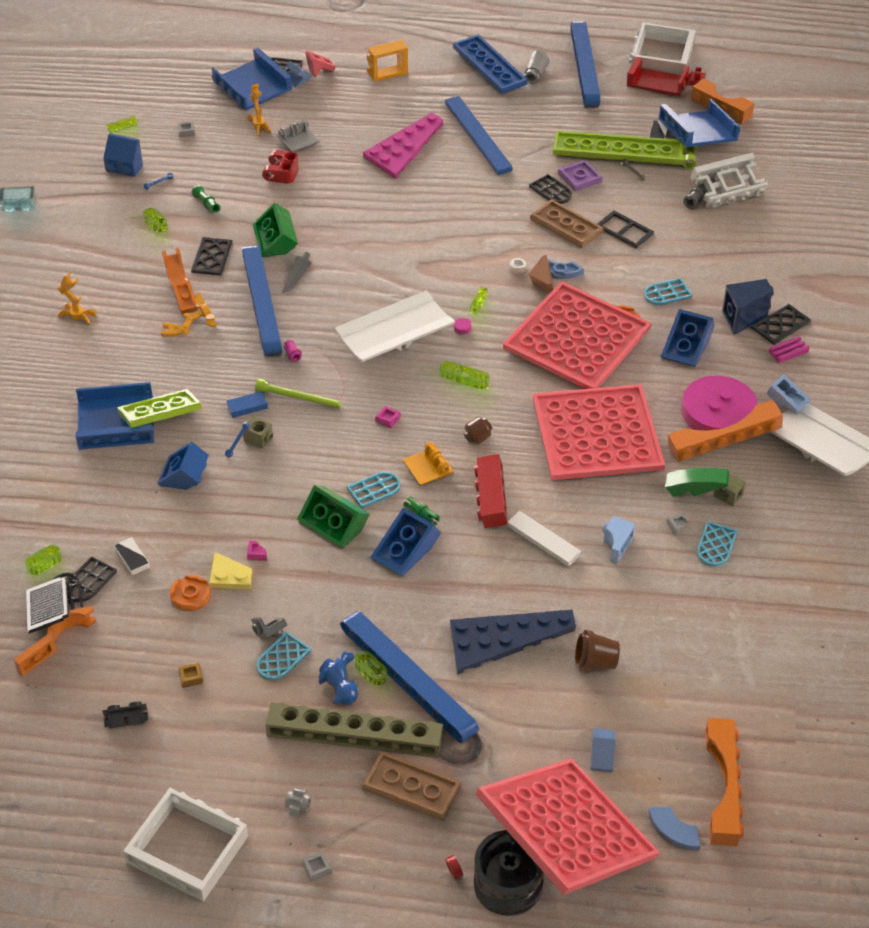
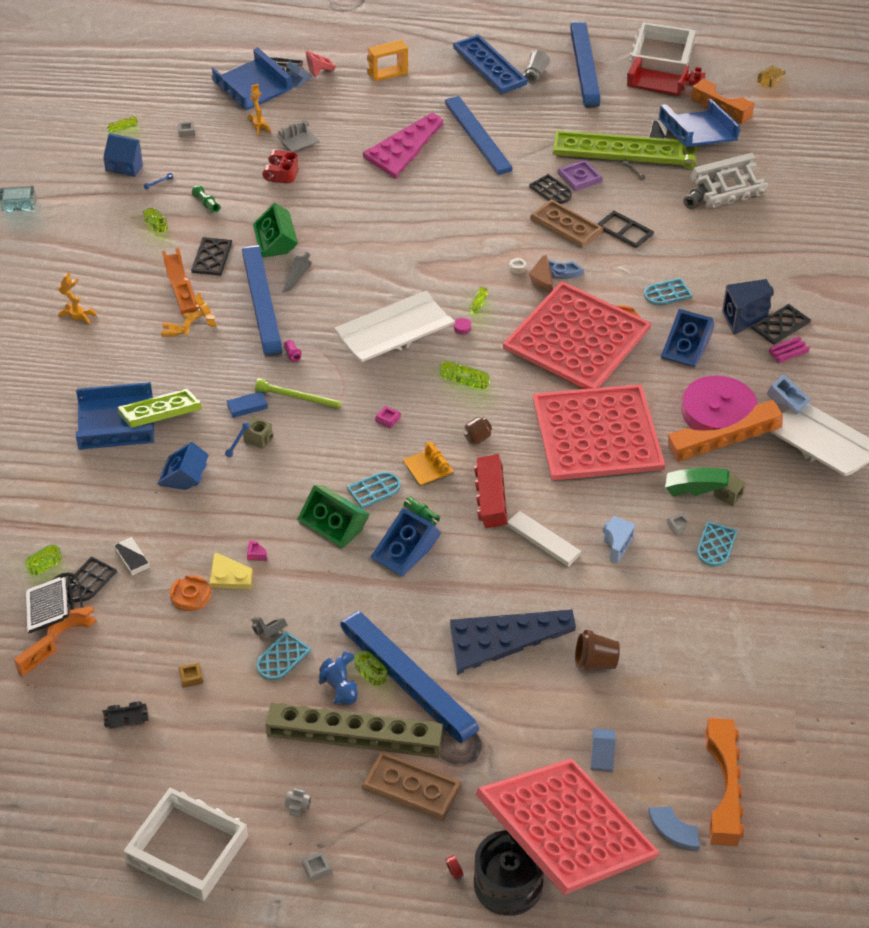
none -> clear yellow slope [757,66,786,88]

